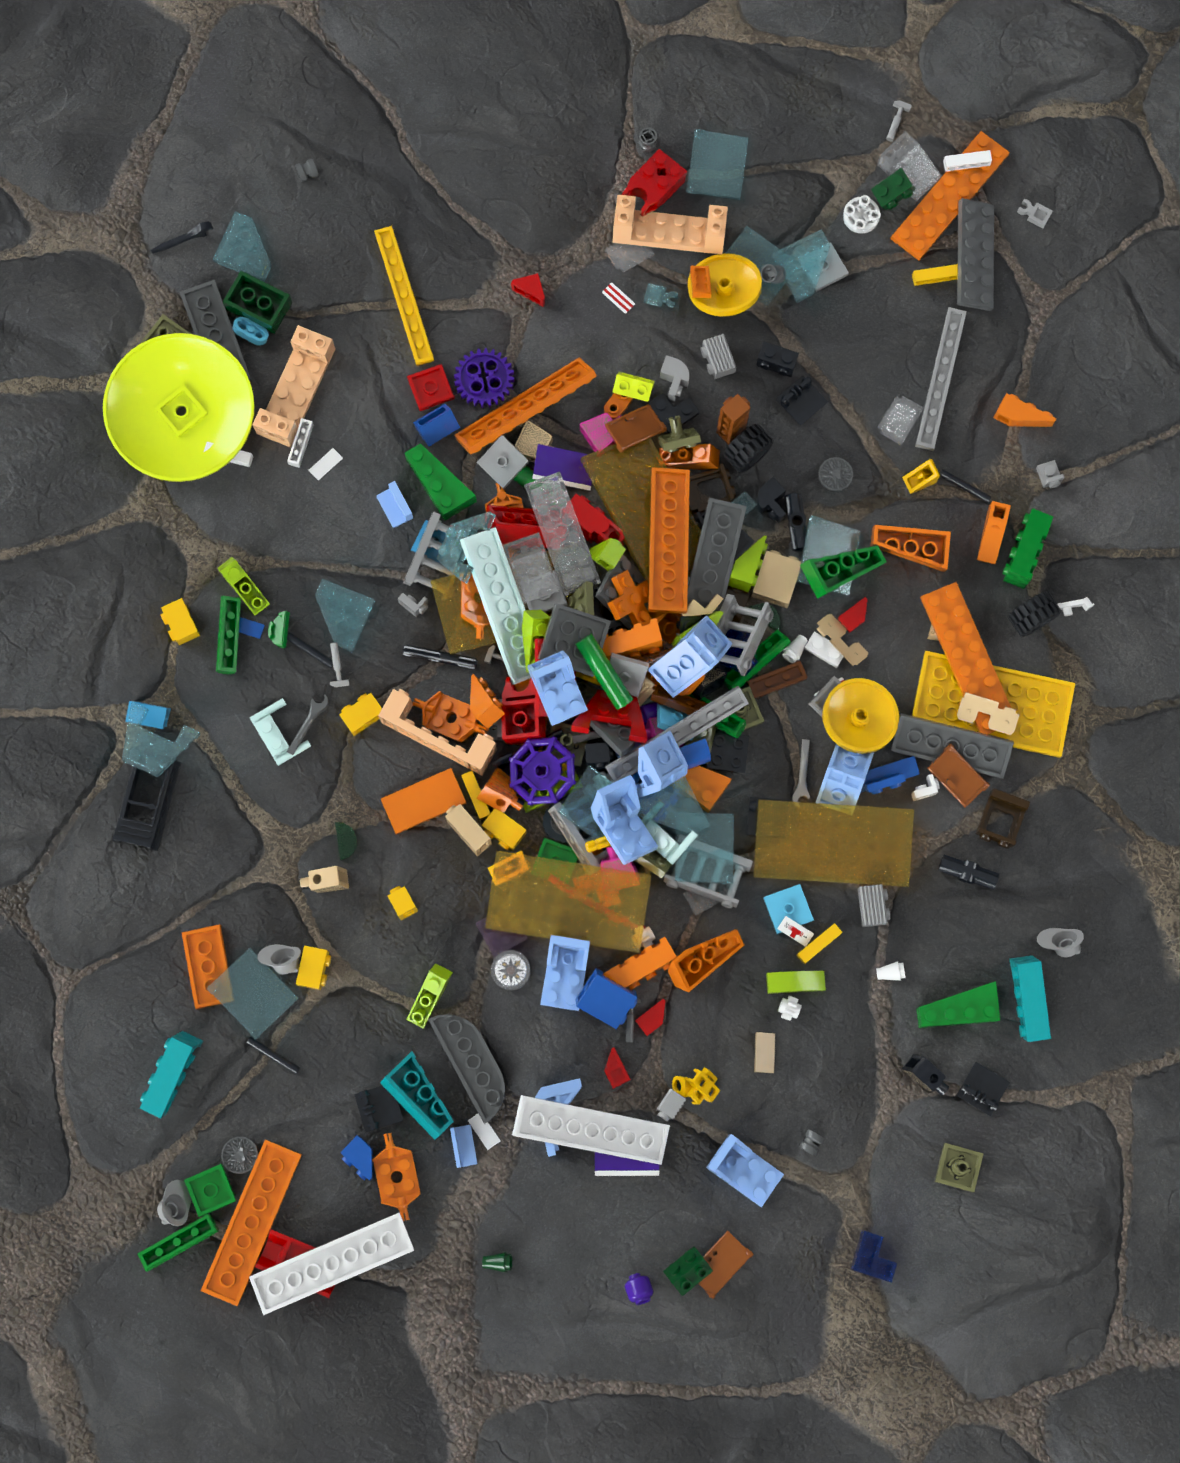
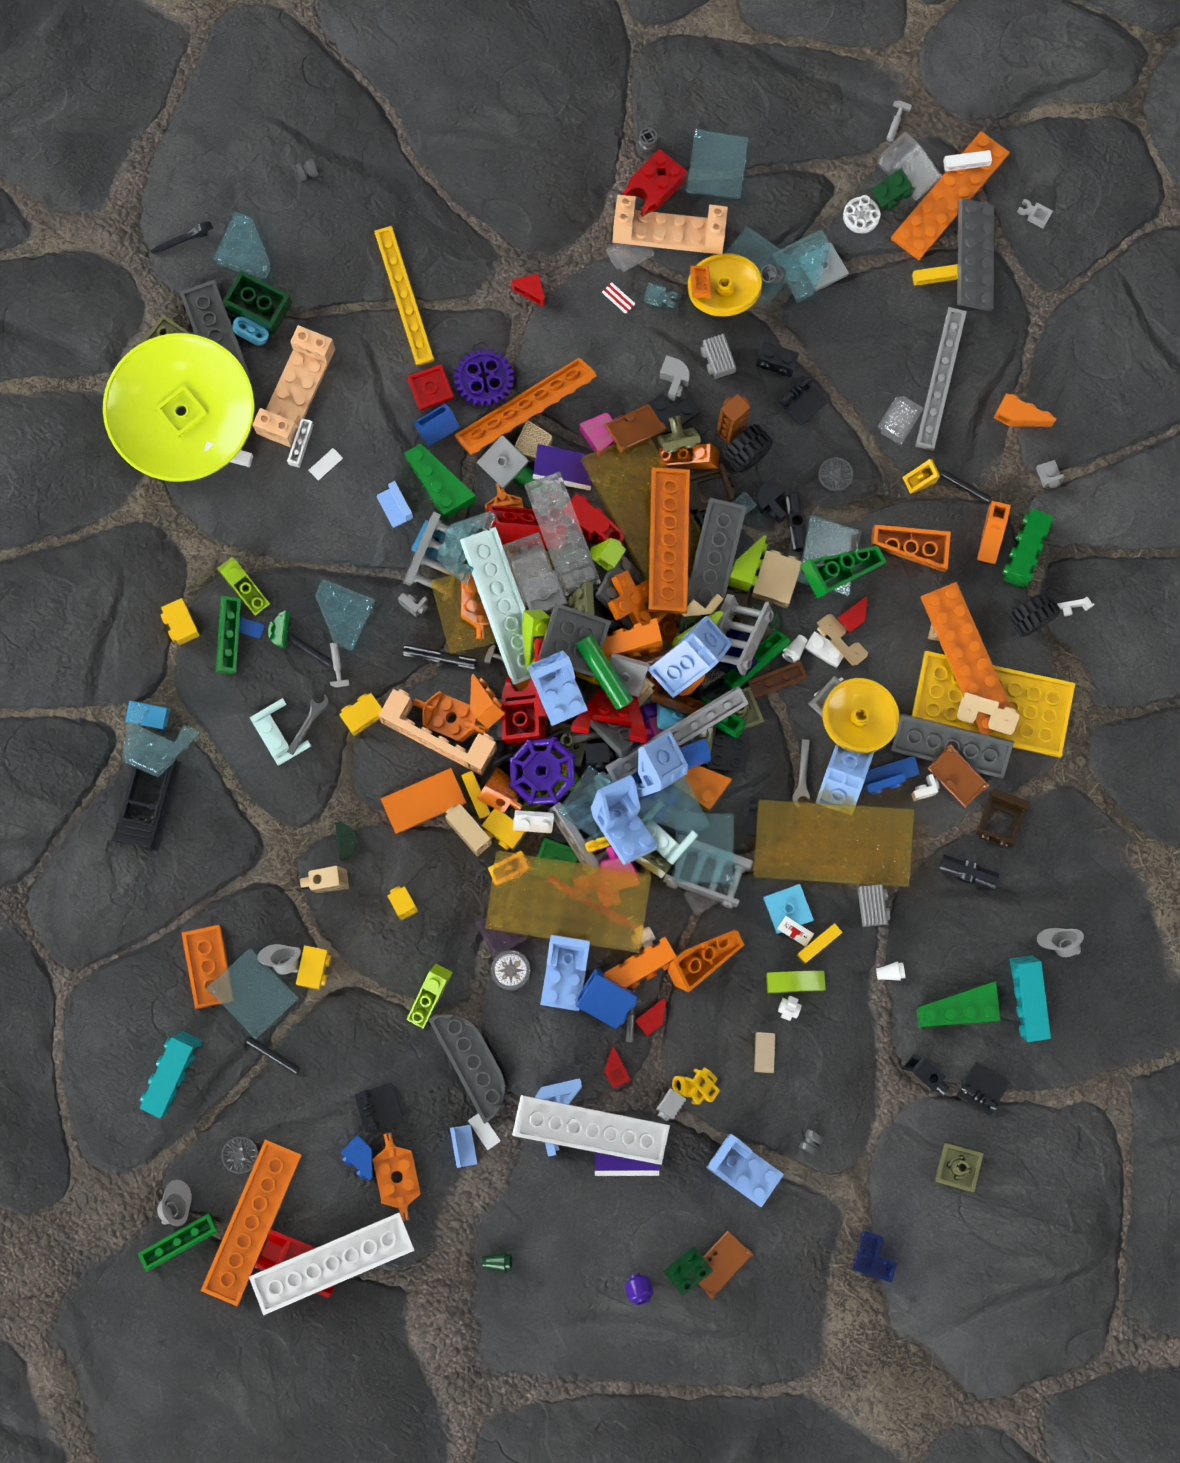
green plate [184,1164,237,1217] -> none
teal wedge [380,1051,454,1140] -> none
orange plate [604,393,633,420] -> none
neon yellow bracket [613,372,655,402] -> none
none -> white plate [513,810,554,833]

